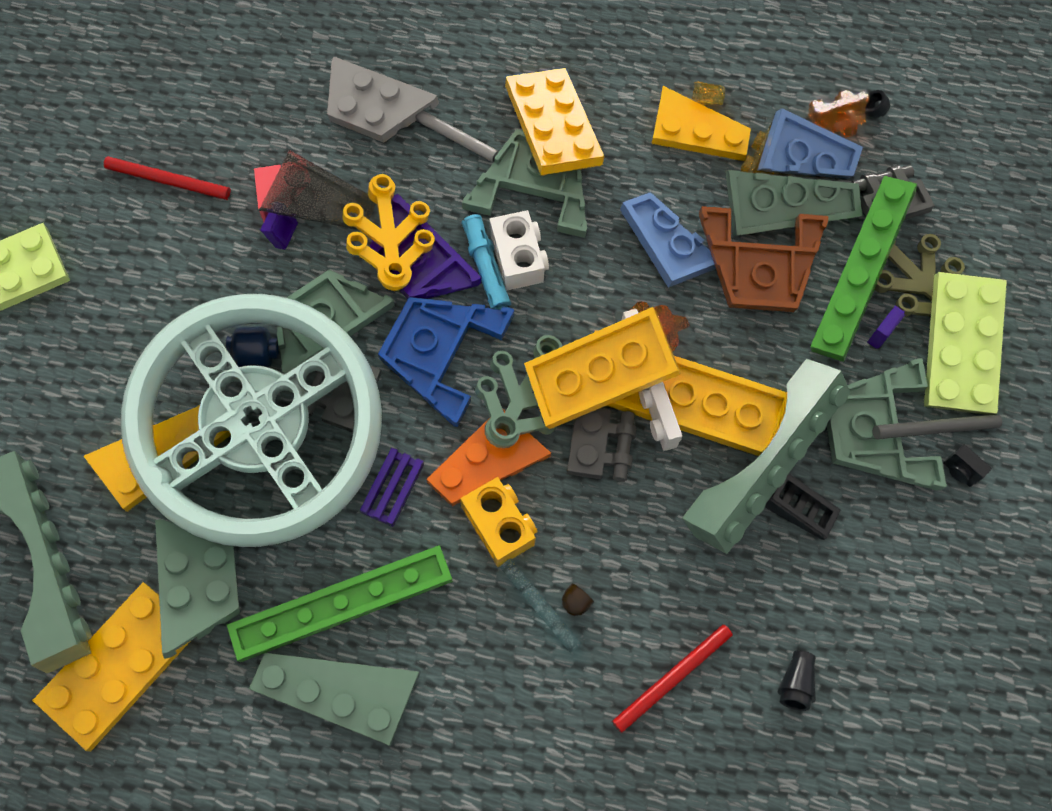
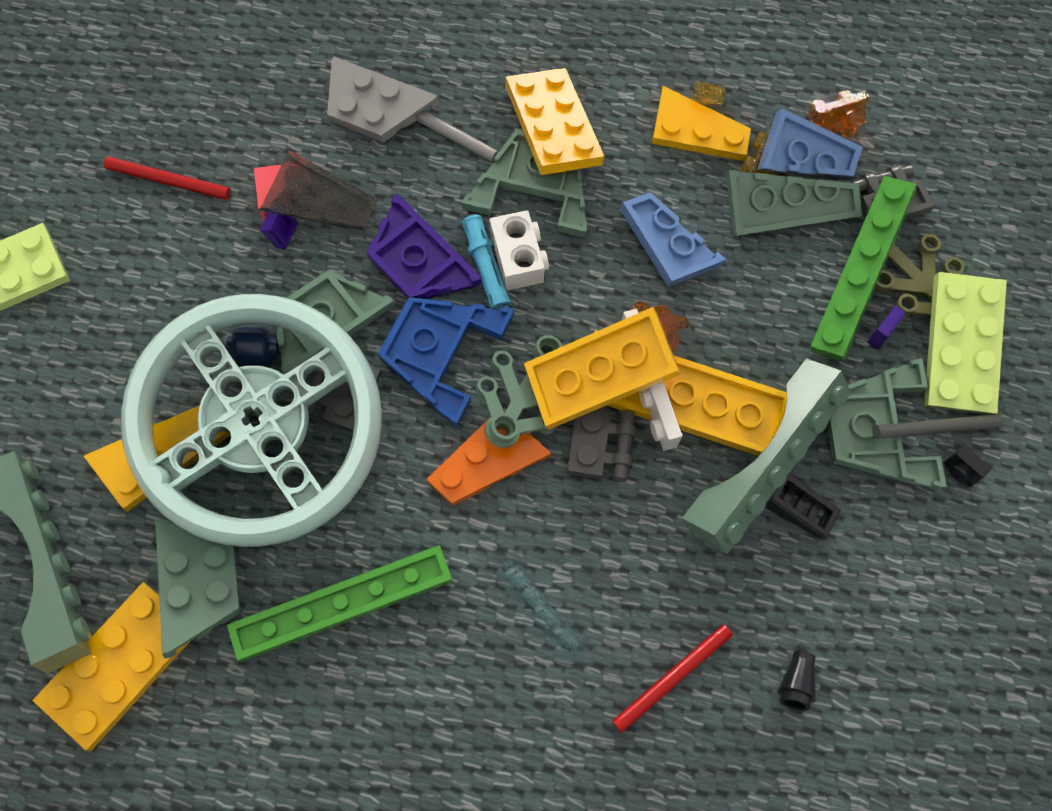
sand green wing [249,653,420,746] -> none
yellow plant [342,174,435,291] -> none
dark purple tile [360,447,424,527] -> none
yellow brick [460,477,538,567] -> none
dark brown hinge [562,583,594,616] -> none
dark orange wing [699,206,829,312] -> none
black hinge [862,90,891,118] -> none

